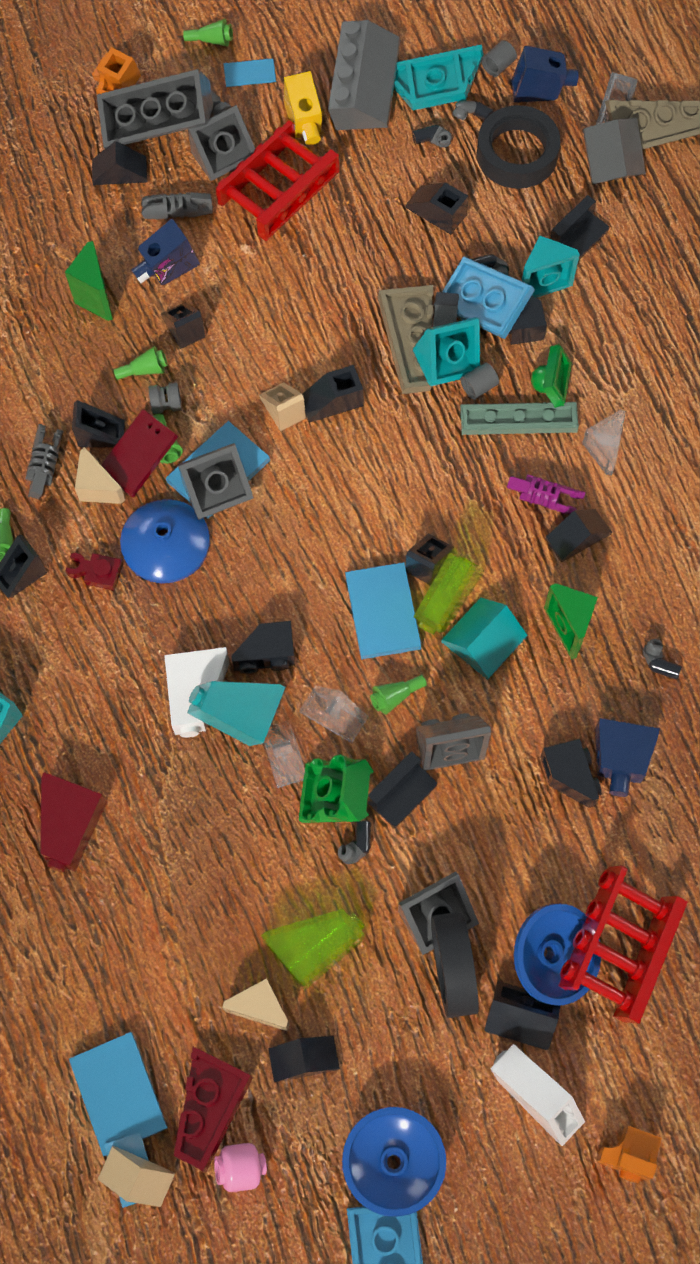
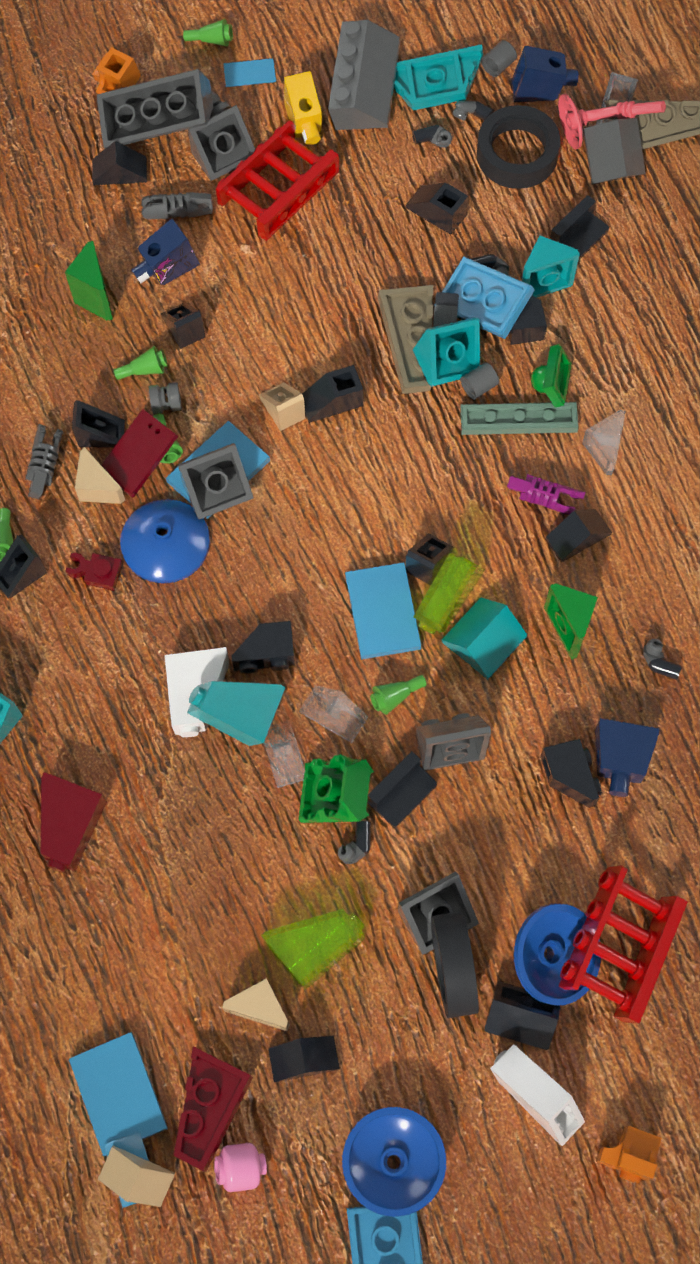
none -> coral dish [558,94,666,150]

